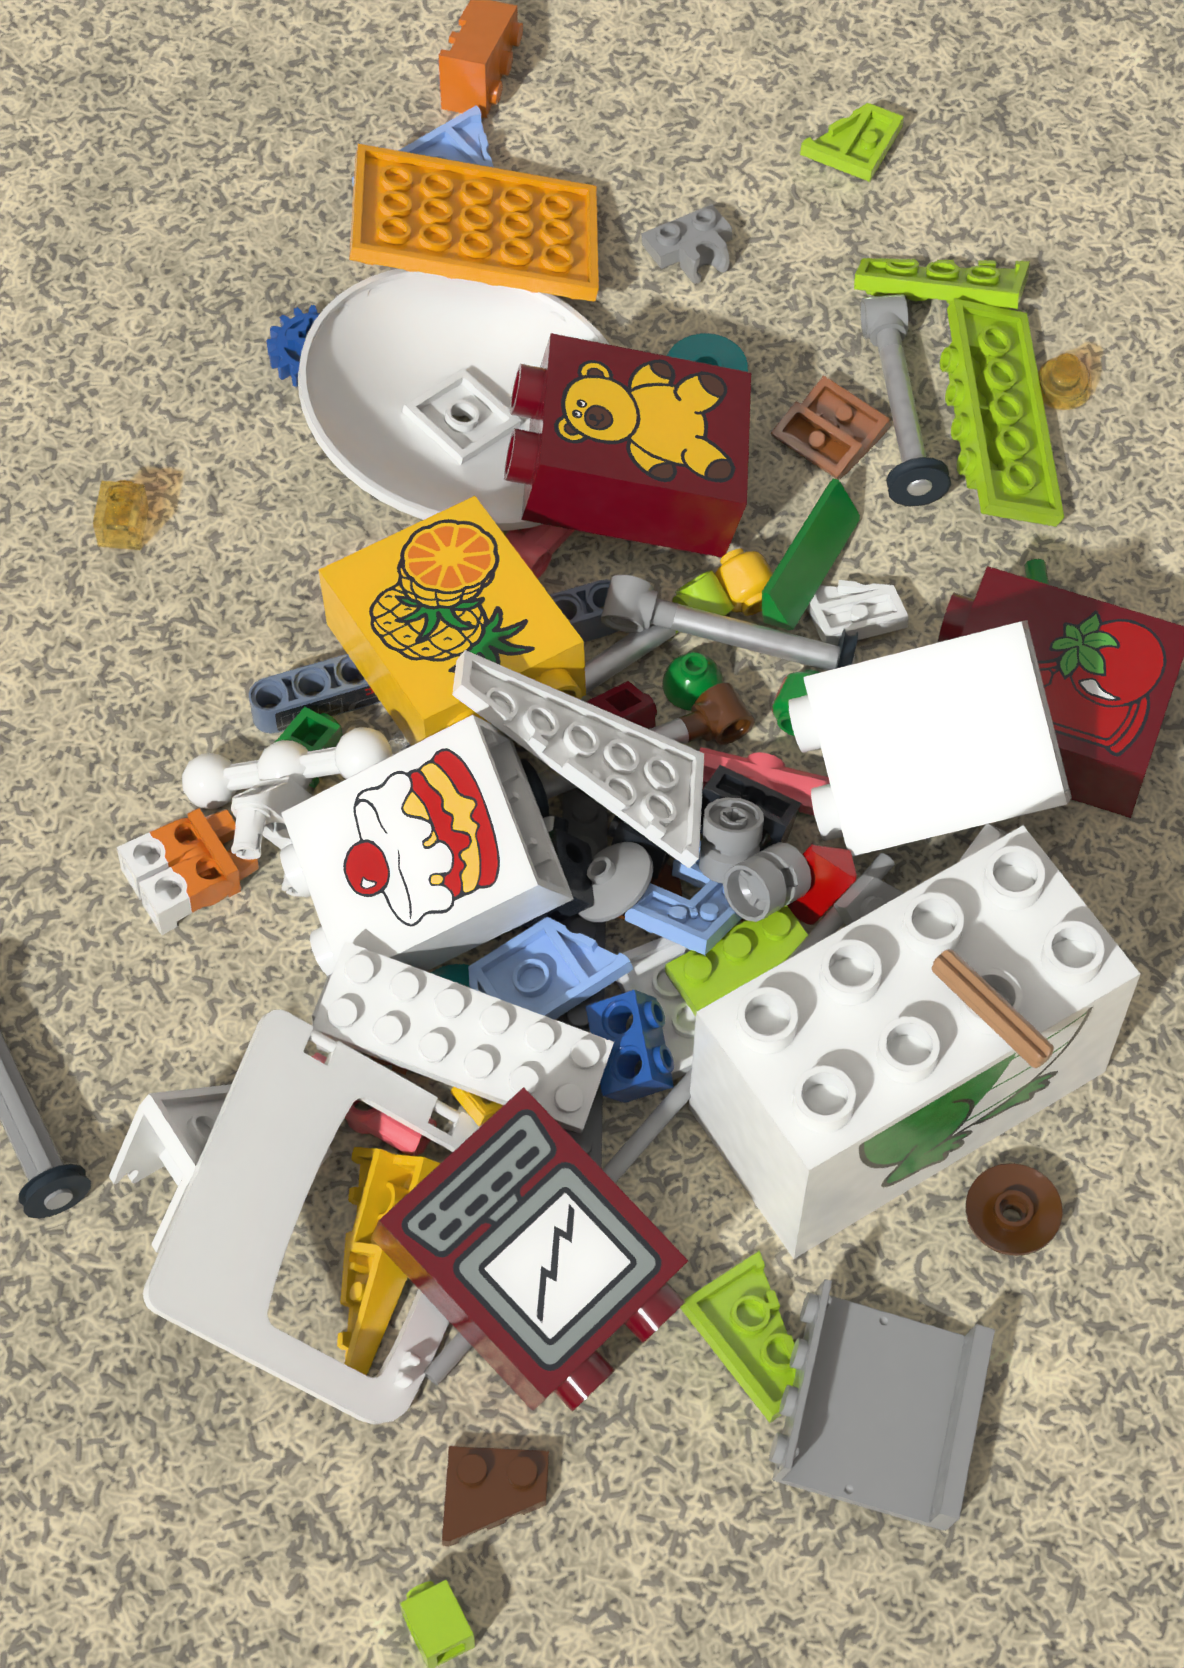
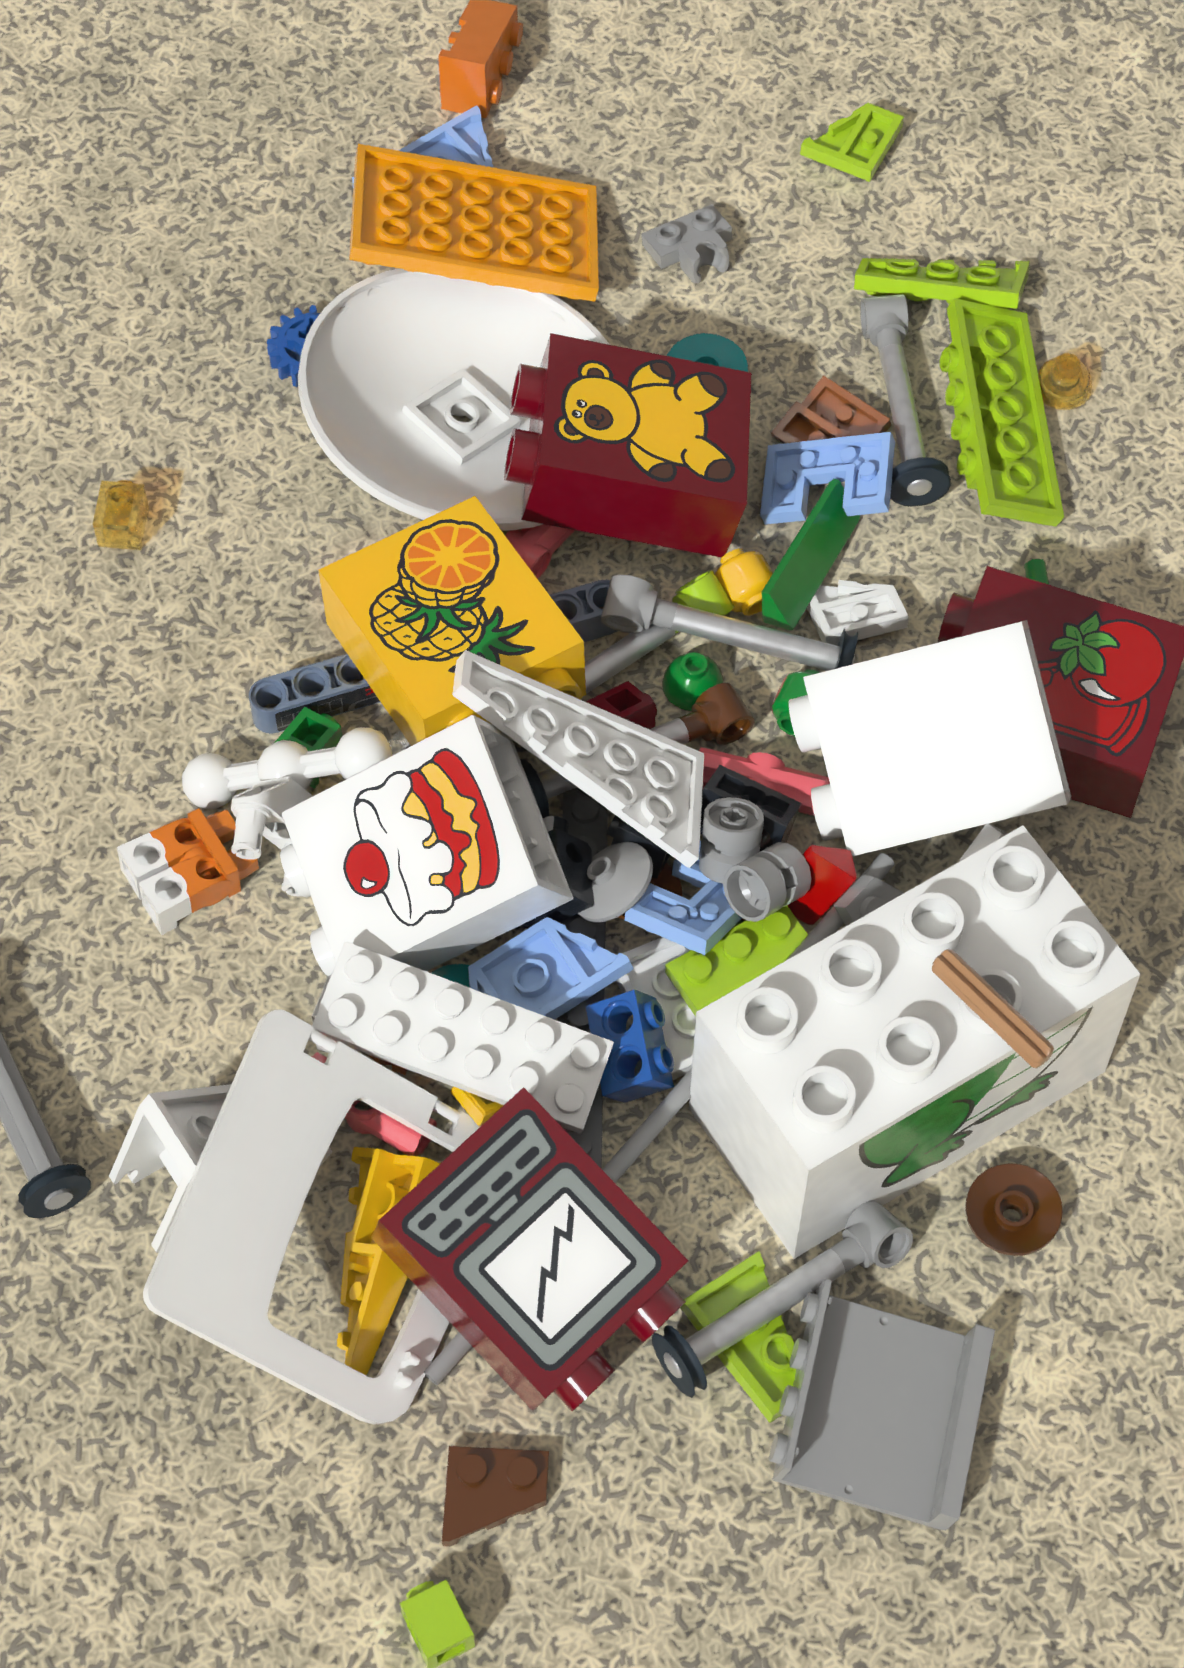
none -> piece [652,1201,913,1398]
none -> light blue plate [760,432,895,525]

